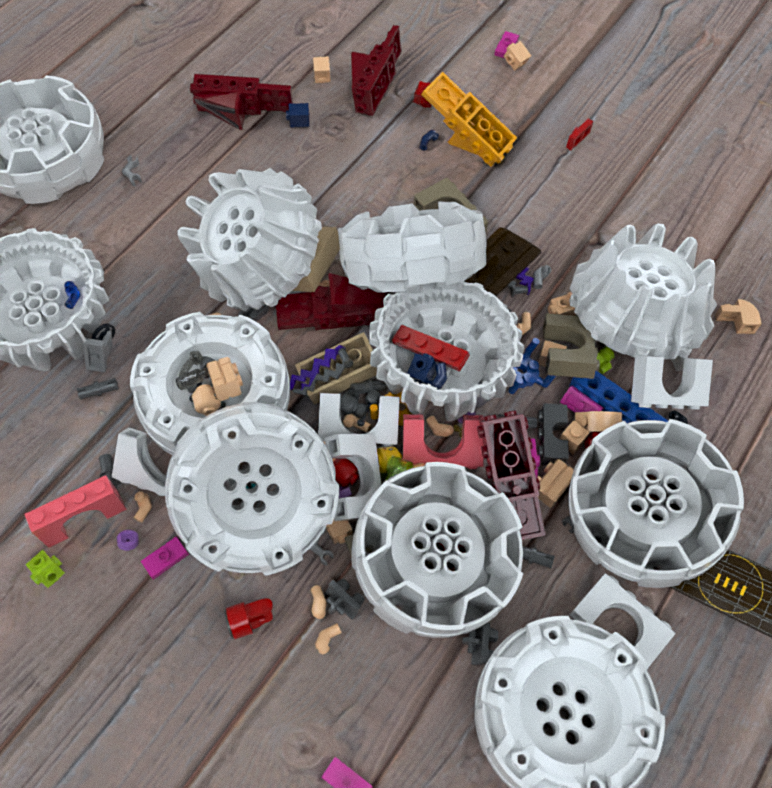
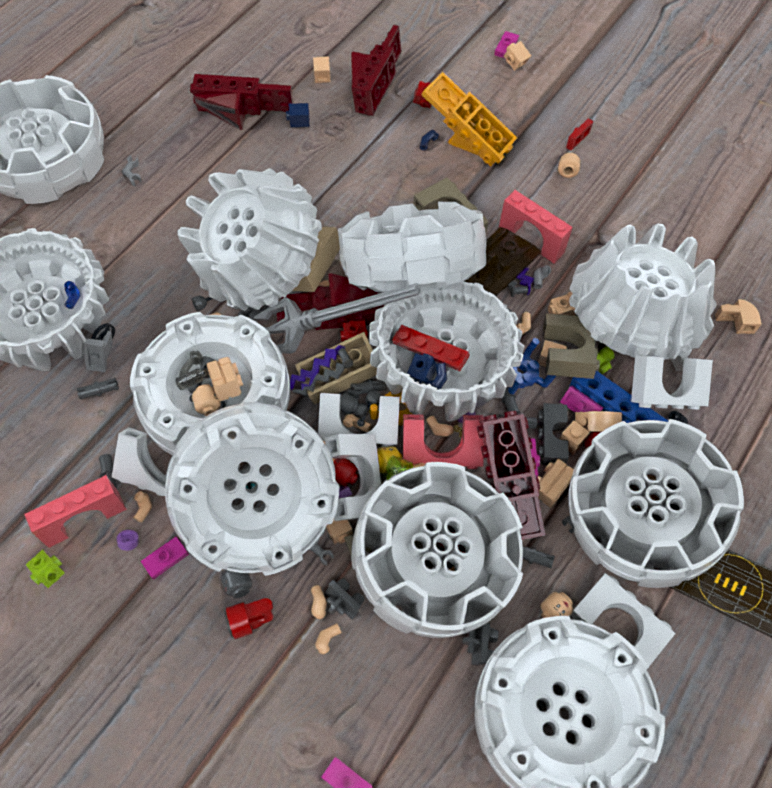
none -> dark grey hinge [191,296,213,311]
none -> dark grey head [221,570,252,599]
none -> light grey piece [254,283,420,354]
none -> red brick [340,320,368,342]
none -> coral arch [499,190,573,264]
none -> dark grey axle [501,387,520,413]
none -> light nougat head [541,592,573,618]
none -> light nougat head [558,153,581,178]

